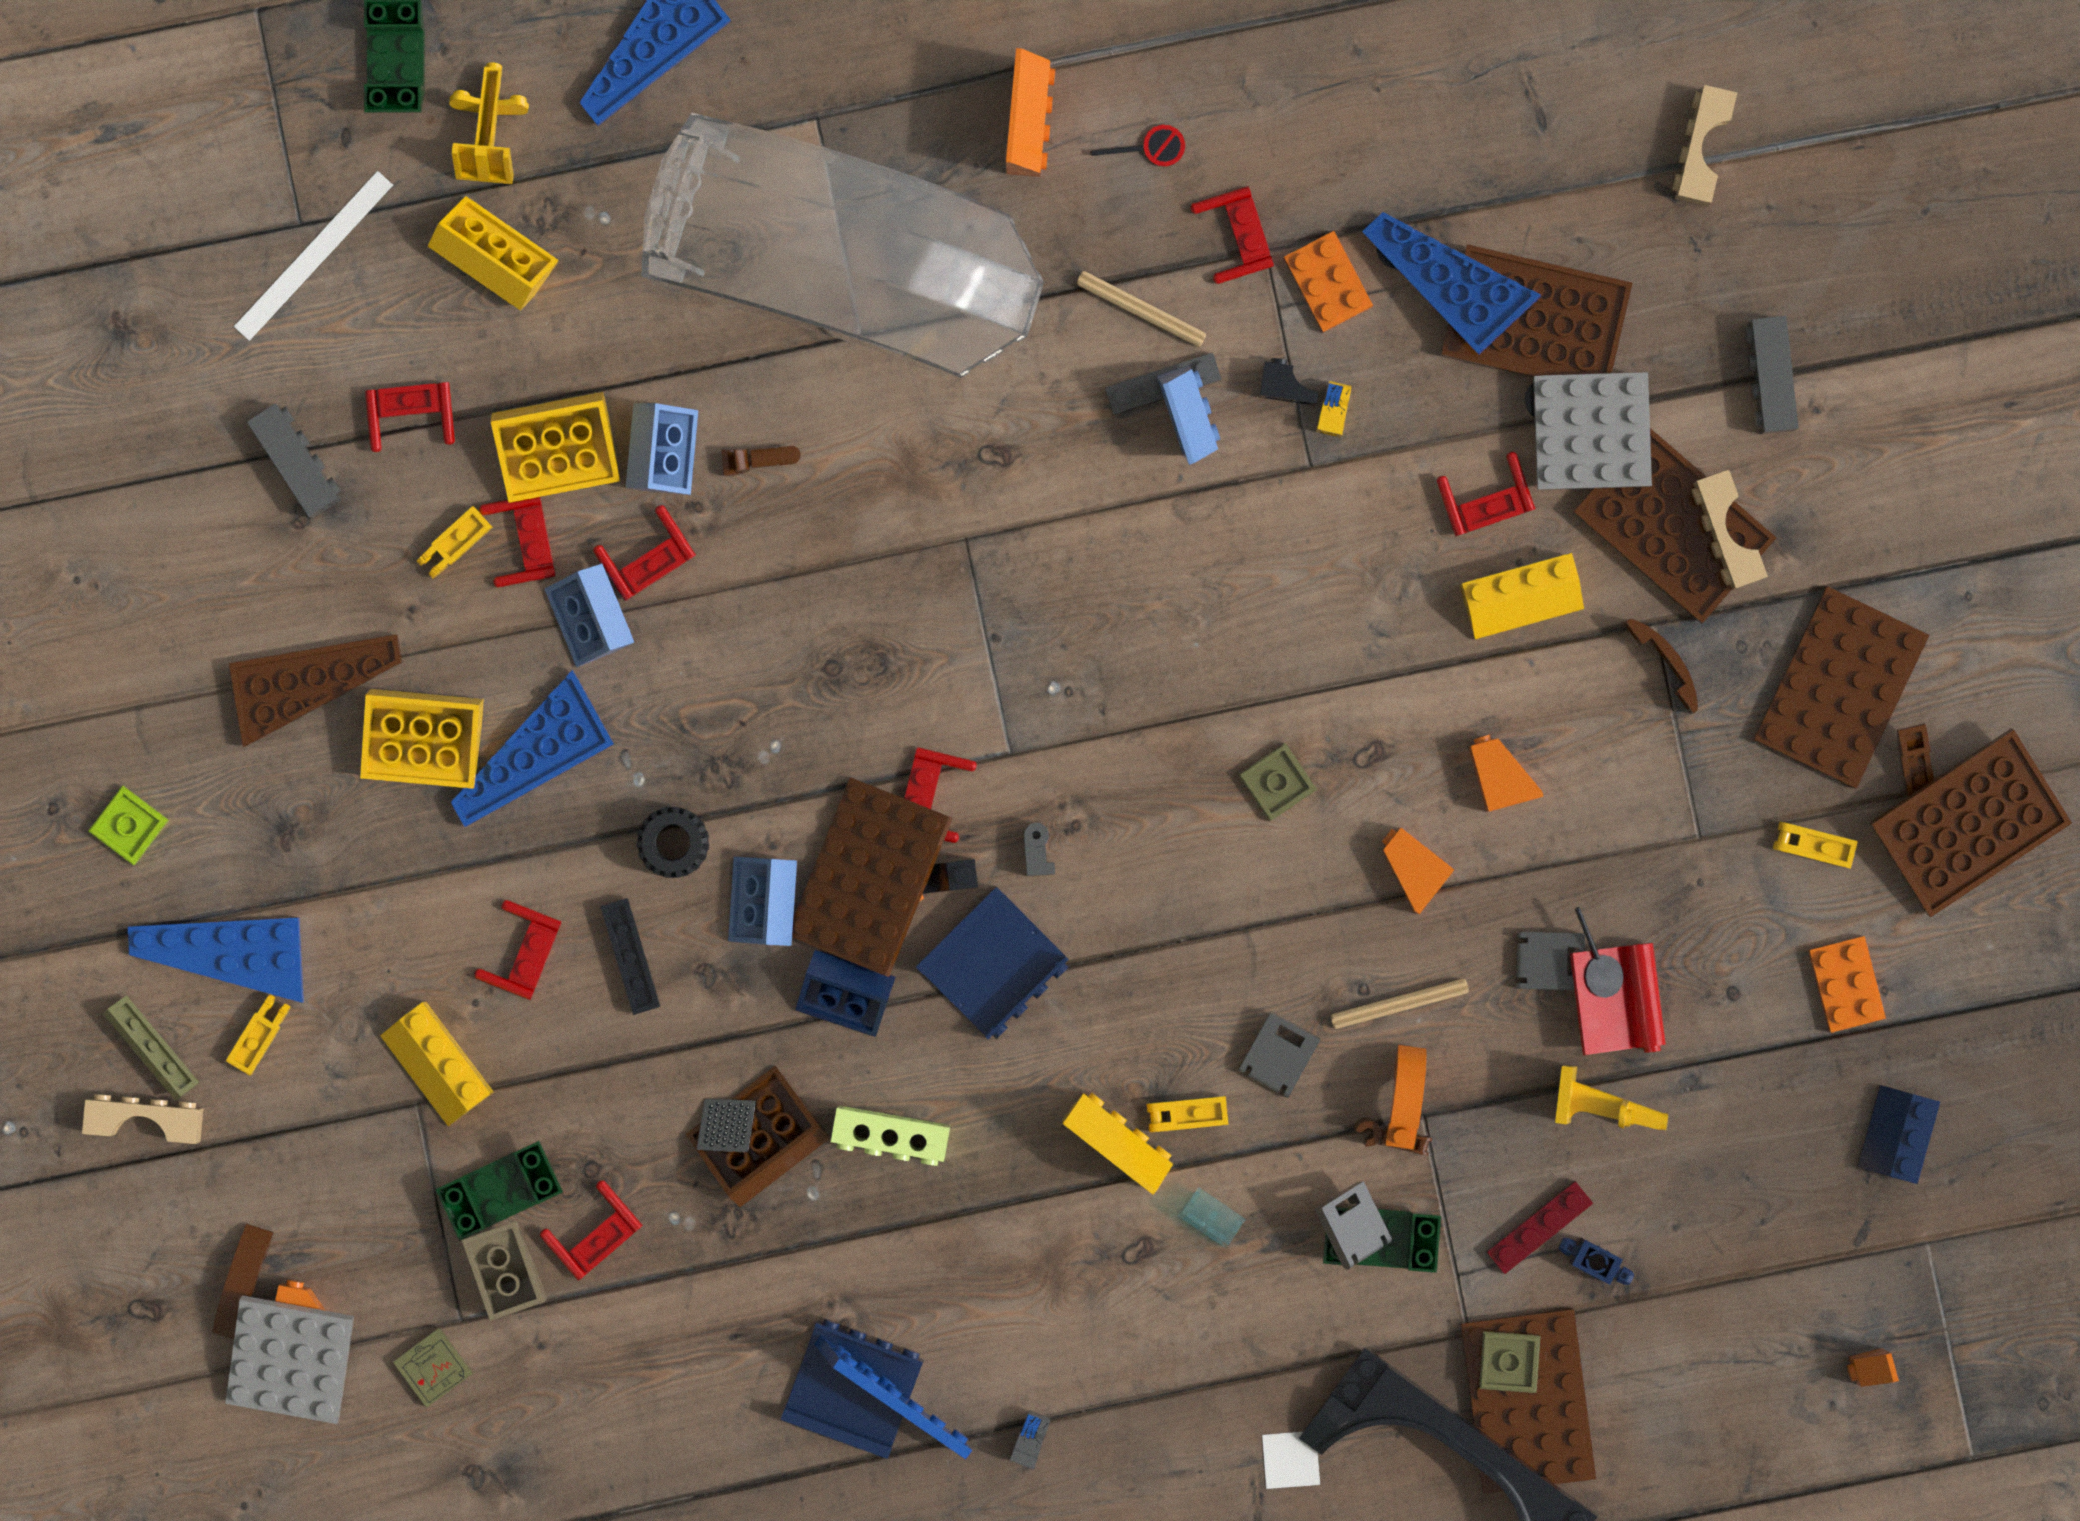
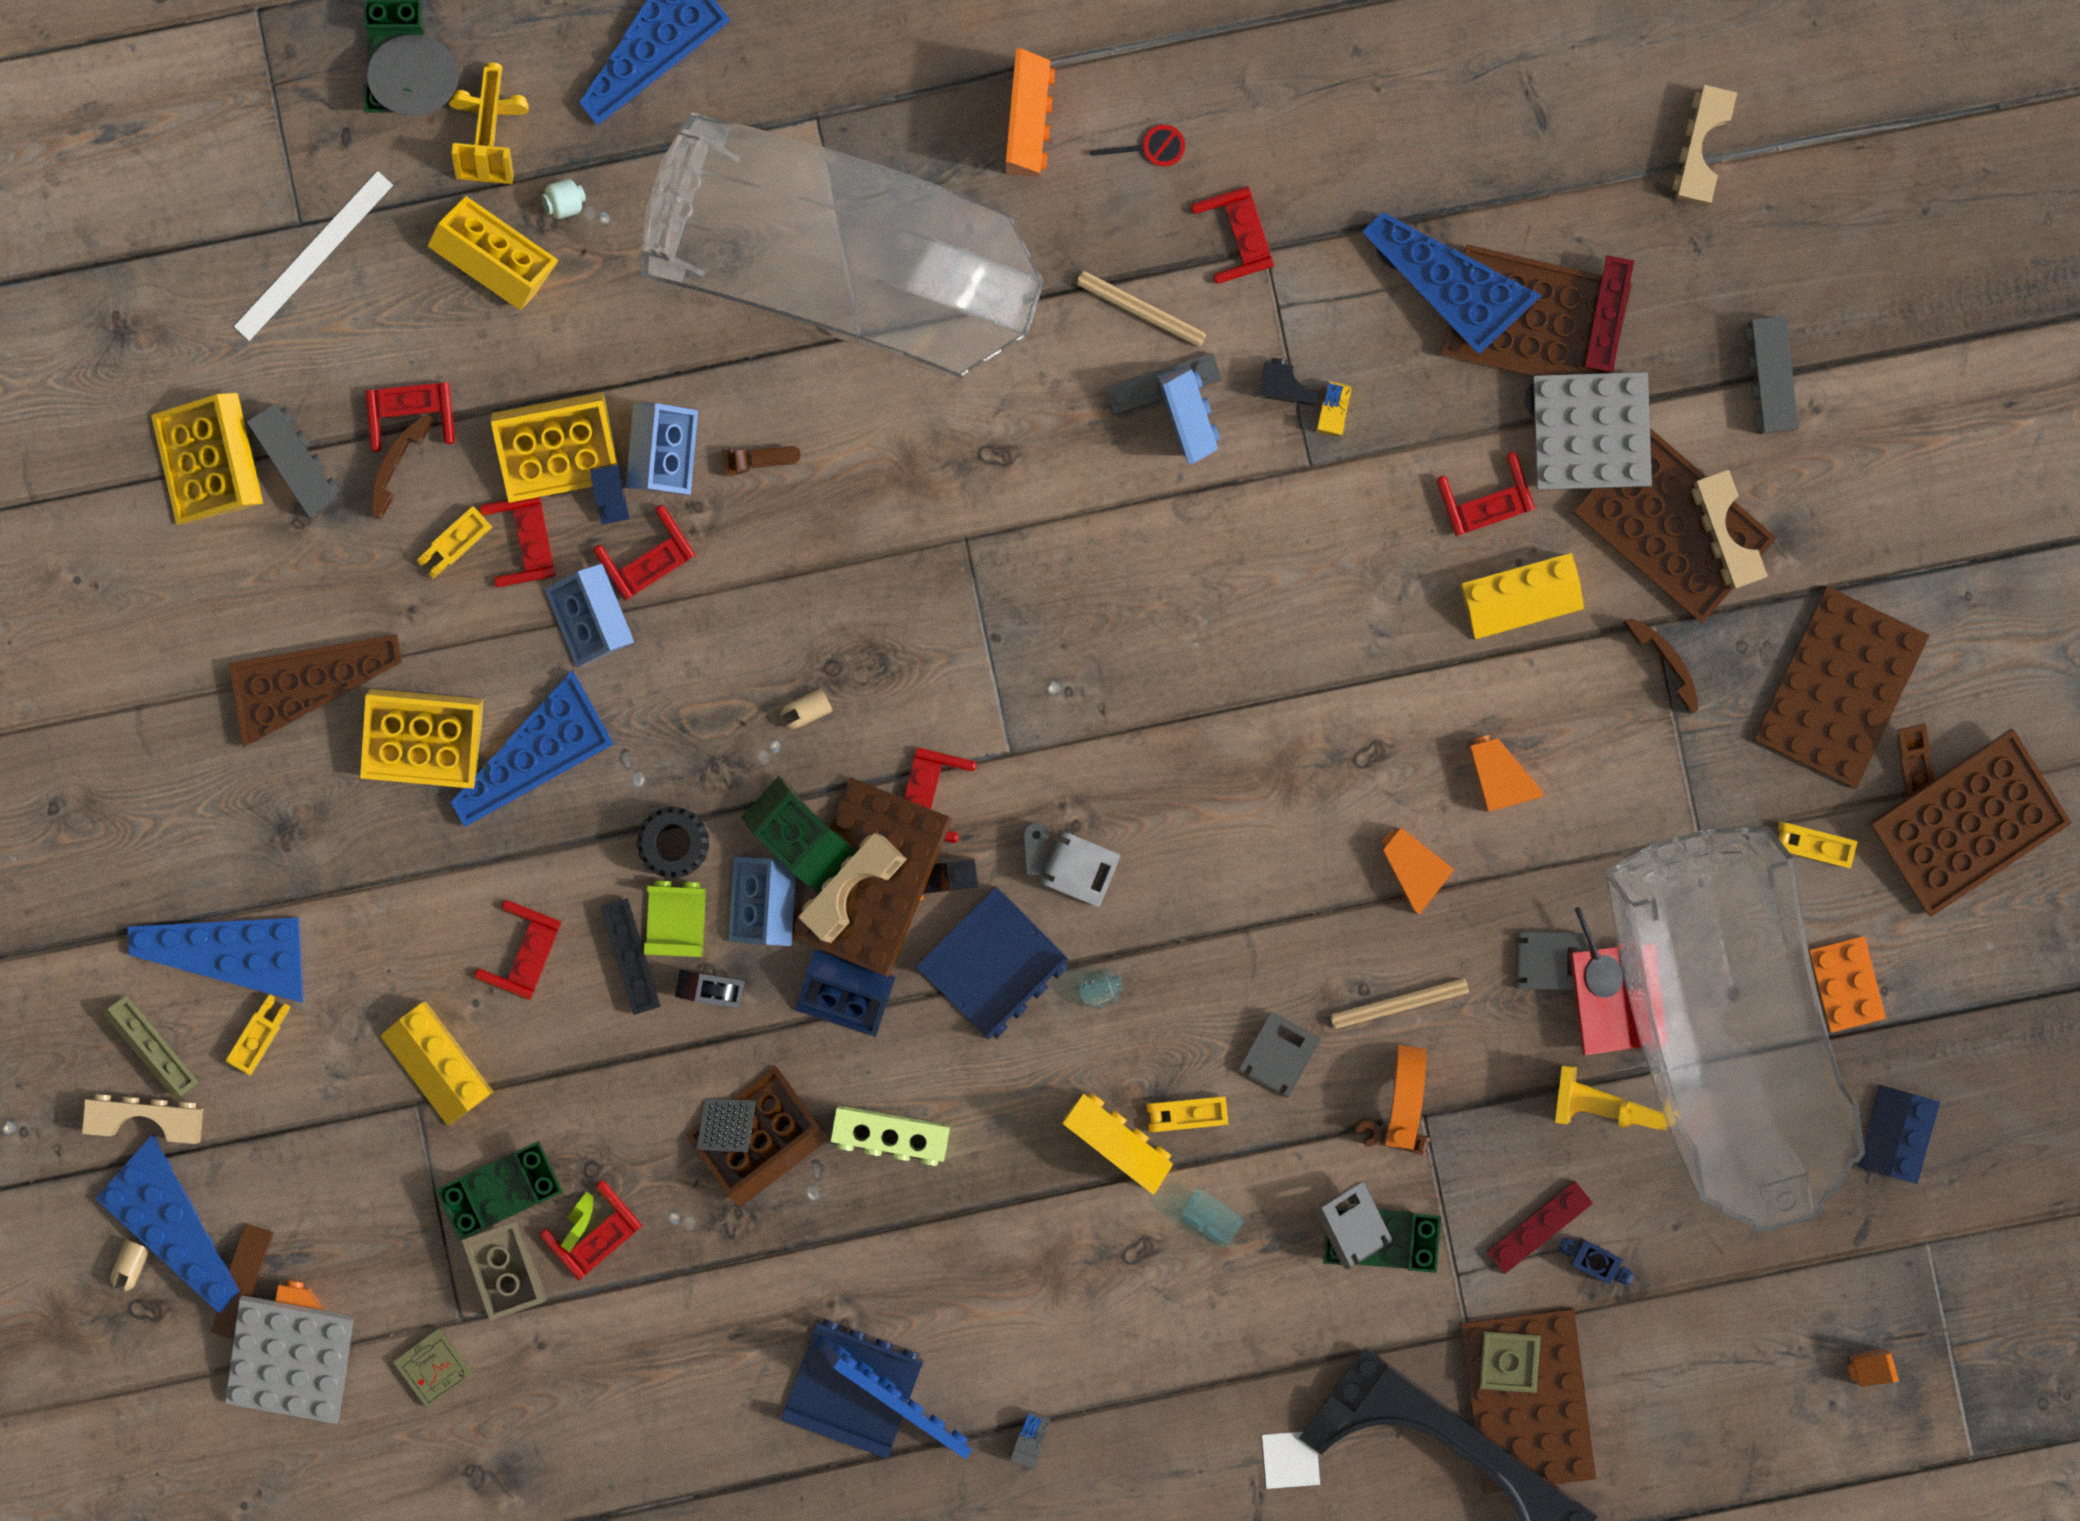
lime tile [88,786,169,865] -> none
olive tile [1238,743,1317,821] -> none
orange plate [1284,231,1373,333] -> none
none -> blue wing [96,1135,240,1312]
none -> tan piece [110,1239,150,1292]
none -> yellow slope [151,393,263,525]
none -> flat silver sticker [367,35,459,115]
none -> reddish brown slope [373,415,435,520]
none -> light aqua head [541,179,586,219]
none -> lime slope [561,1192,594,1252]
none -> dark blue slope [590,463,629,524]
none -> lime panel [644,881,706,957]
none -> black arch [675,969,745,1009]
none -> dark green slope [741,776,858,894]
none -> tan piece [780,688,833,729]
none -> tan arch [799,833,907,943]
none -> container [1038,830,1121,908]
none -> clear light blue head [1079,968,1123,1009]
none -> dark red plate [1584,255,1635,373]
none -> clear windscreen [1605,826,1865,1233]

